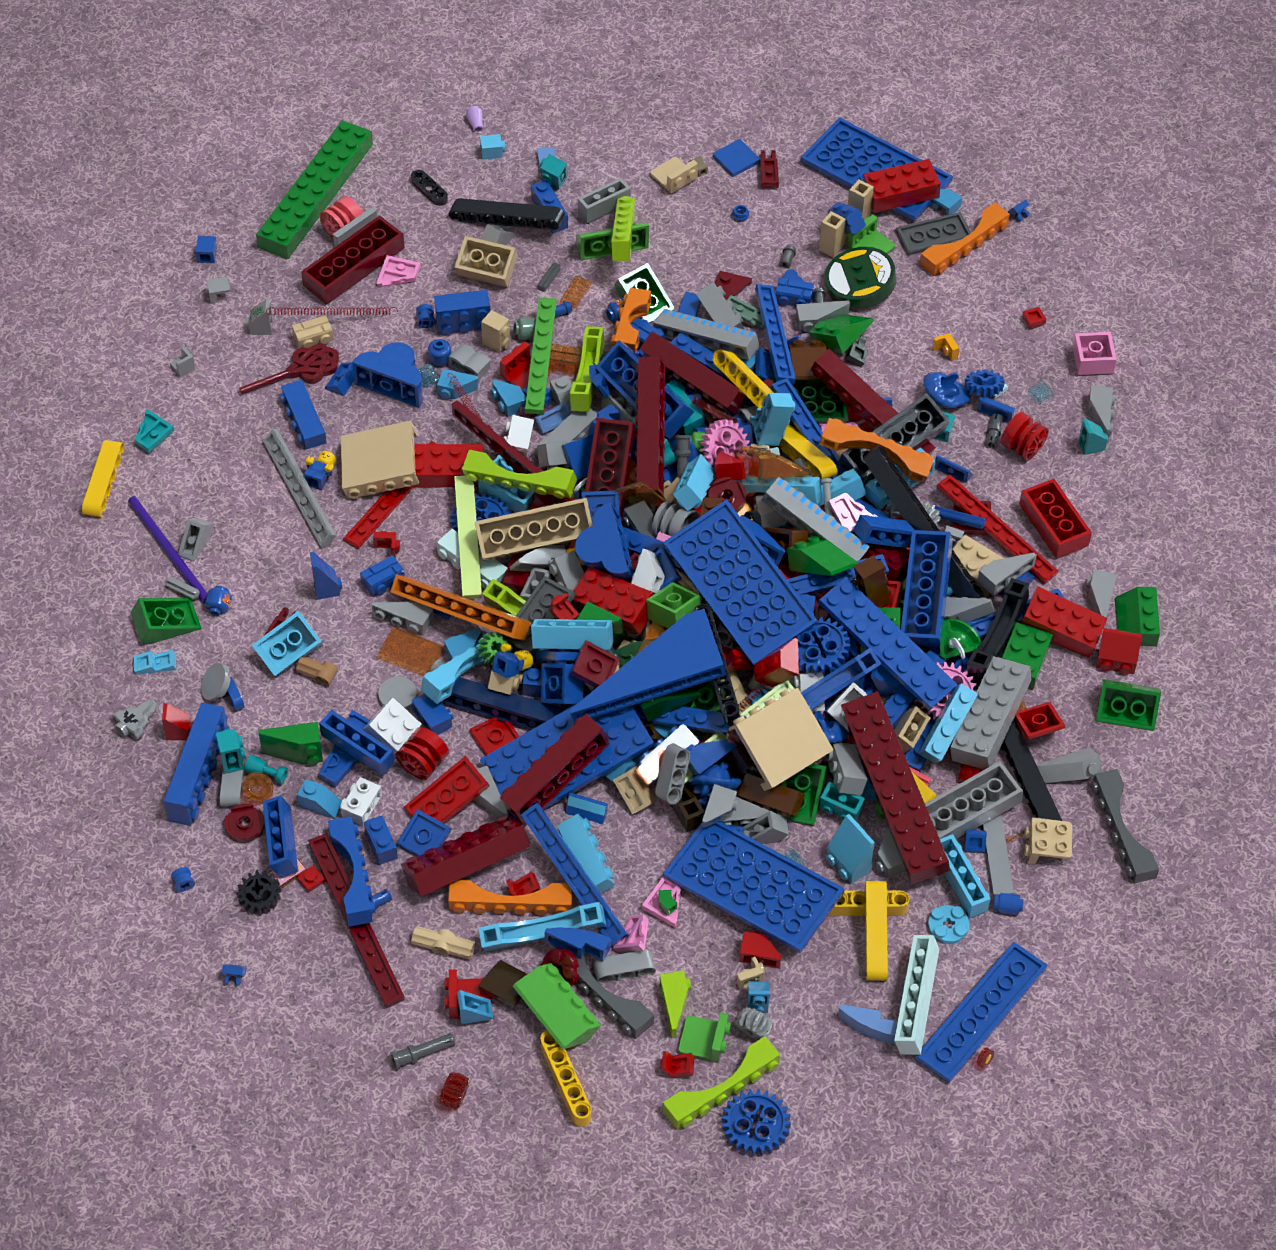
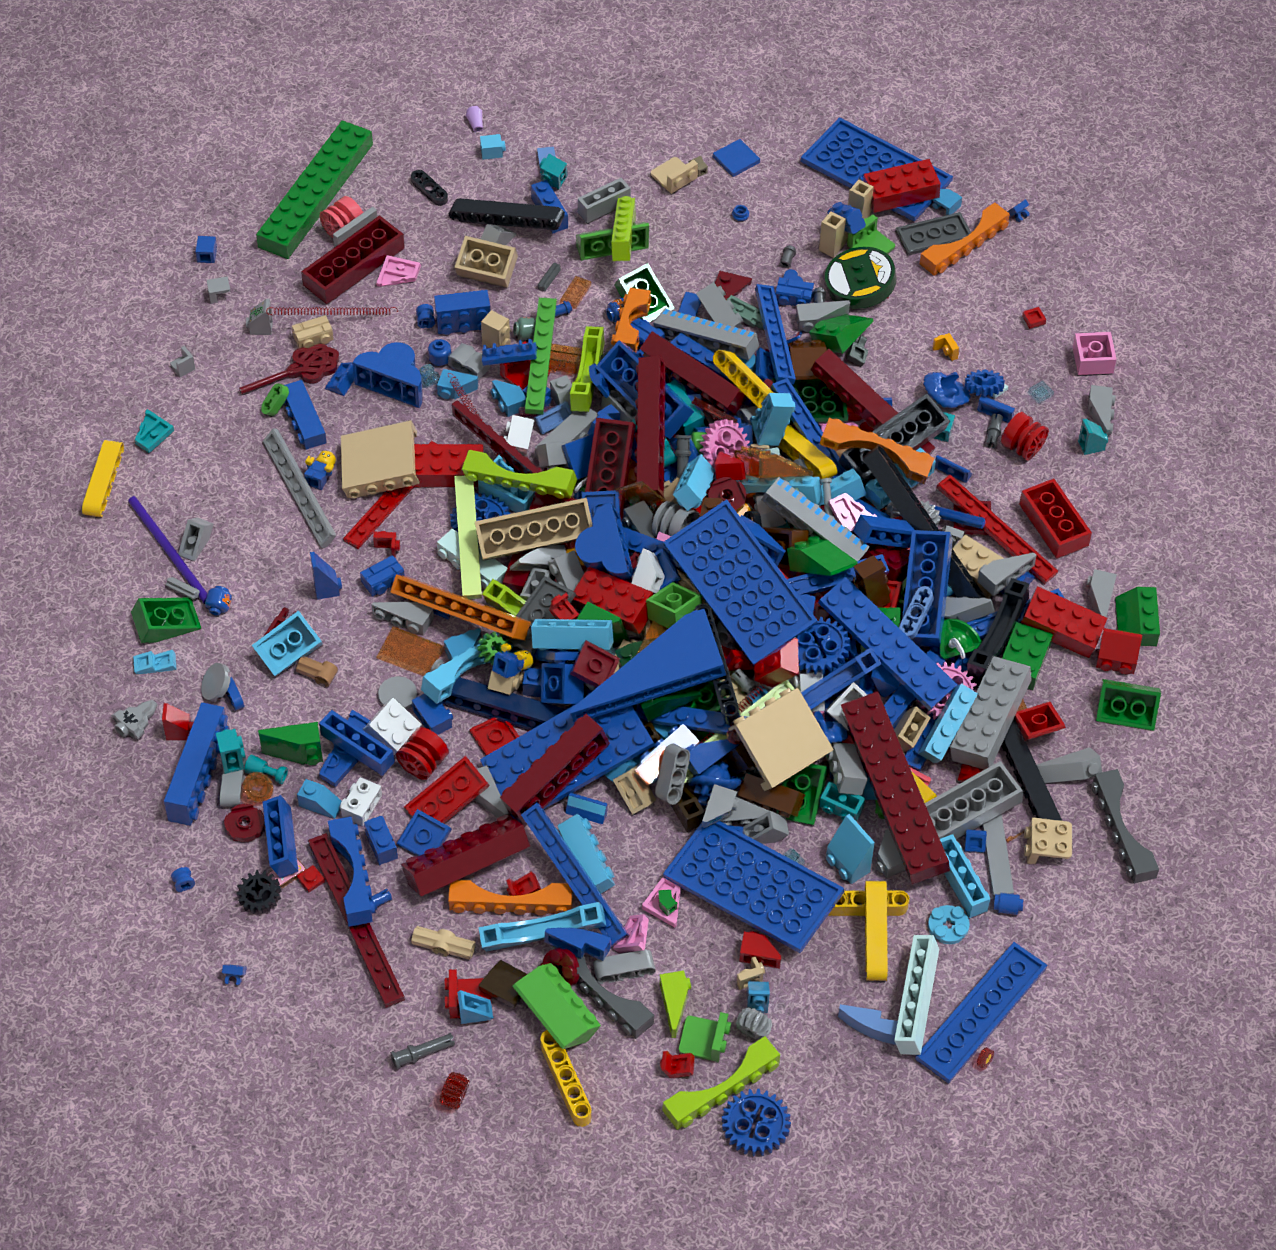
dark red hinge [760,150,779,188] -> none
none -> bright green beam [261,383,289,416]
none -> blue plate [482,339,537,366]
none -> light grey pin [731,669,756,694]
none -> medium blue beam [899,586,934,639]

